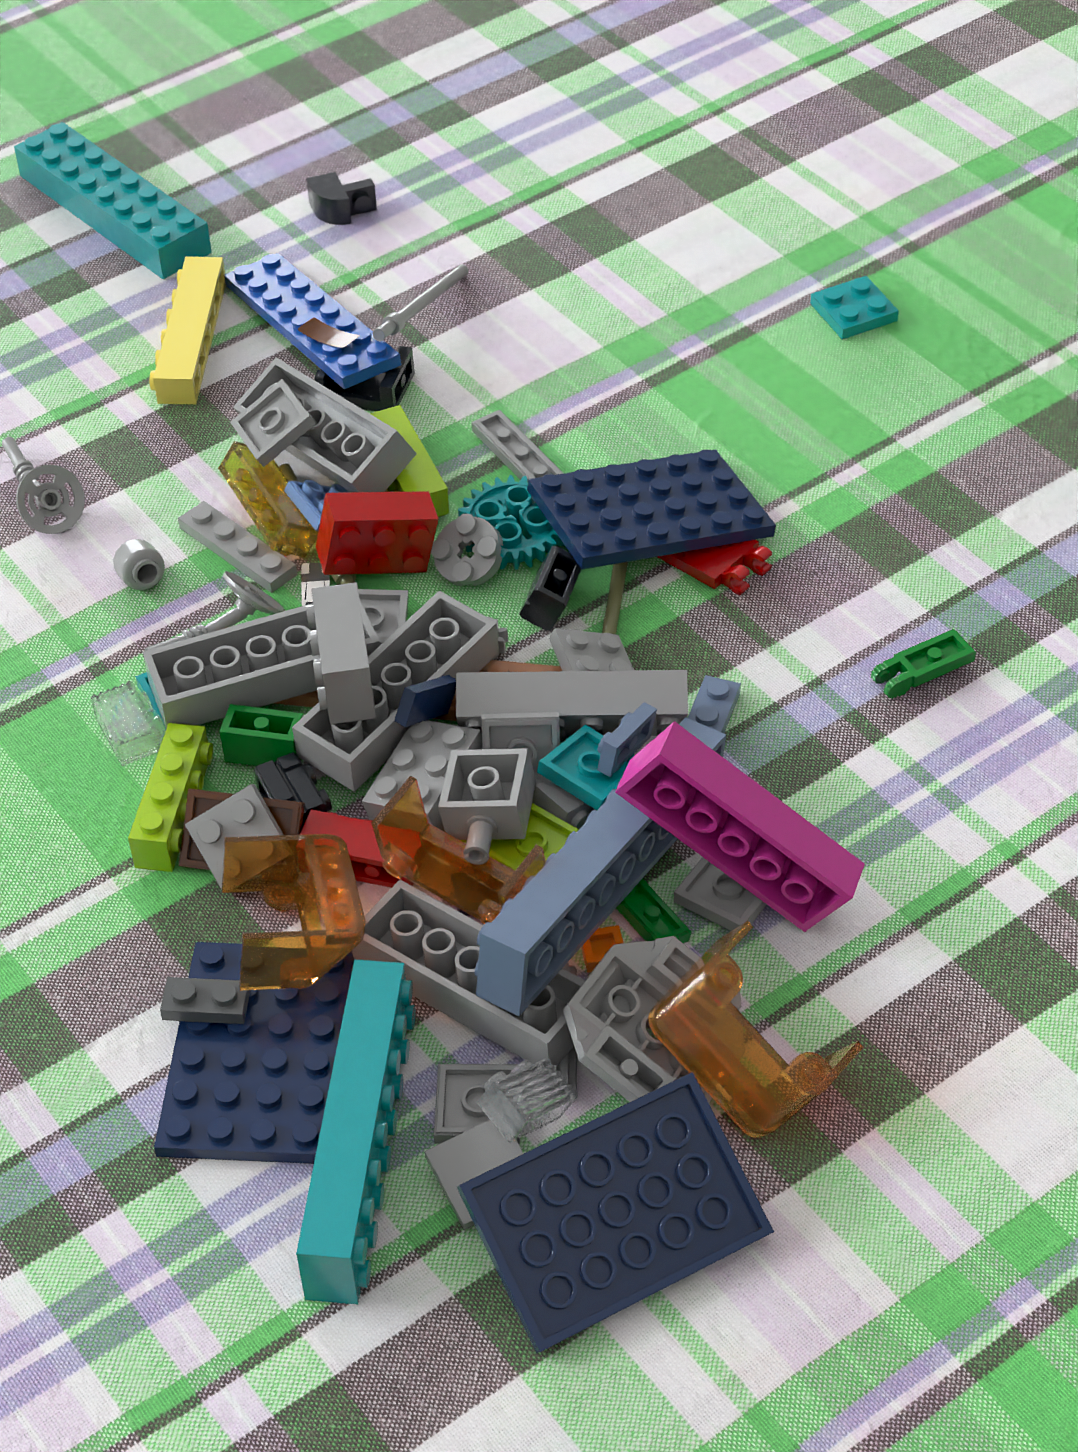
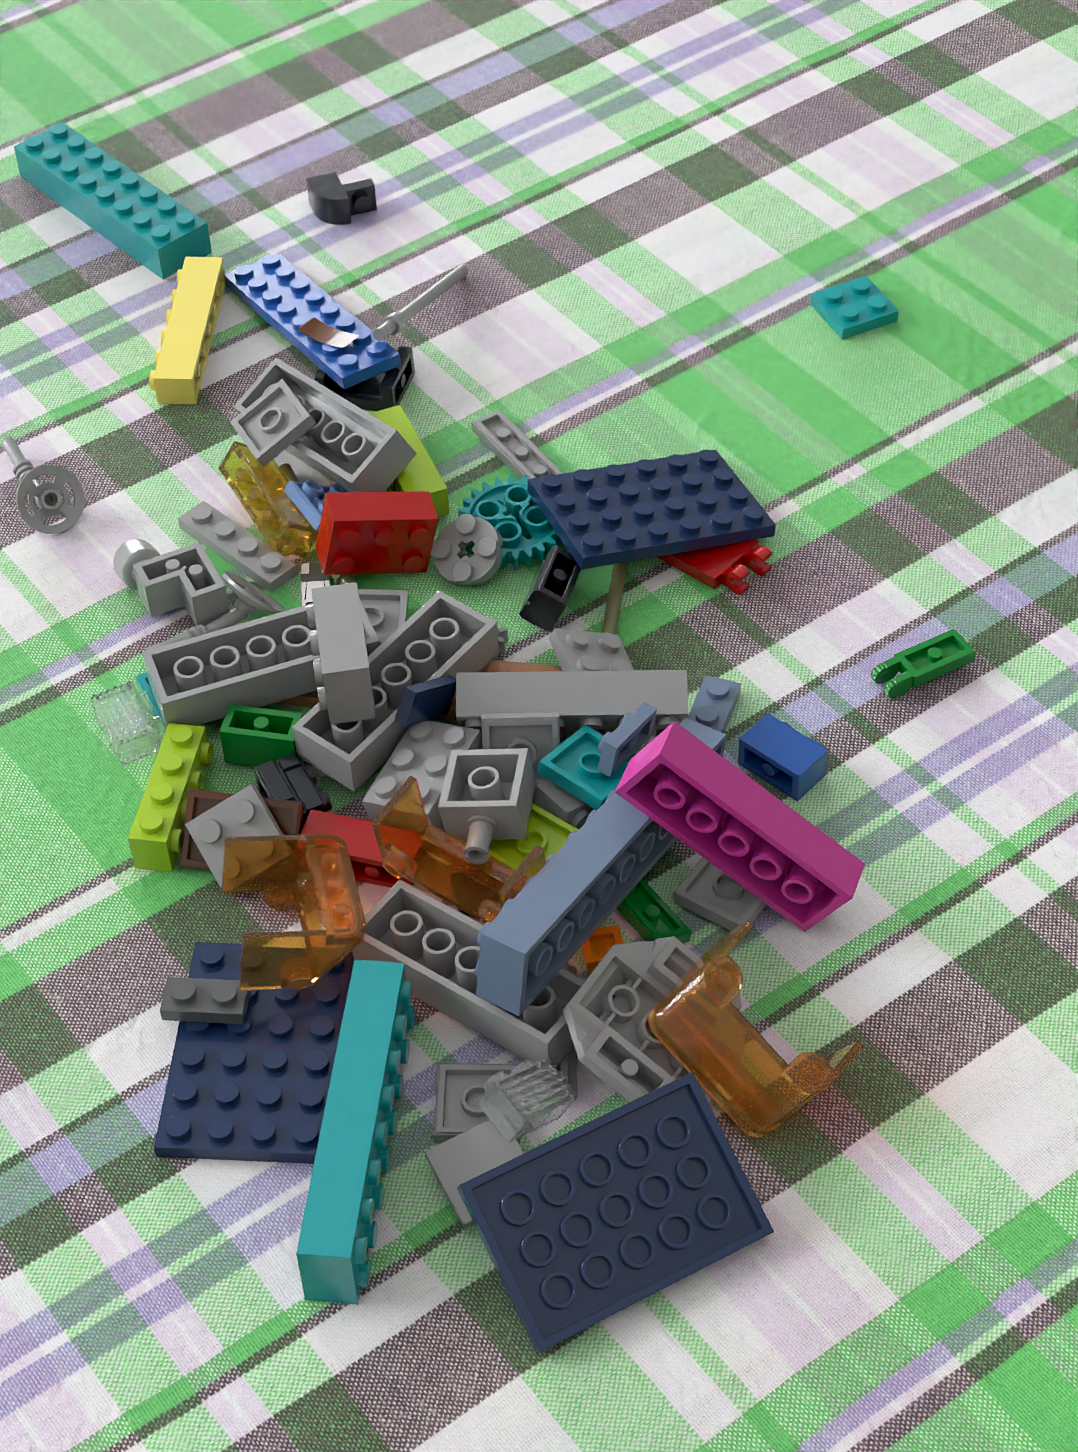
none -> light grey brick [133,542,230,626]
none -> blue brick [738,713,828,801]

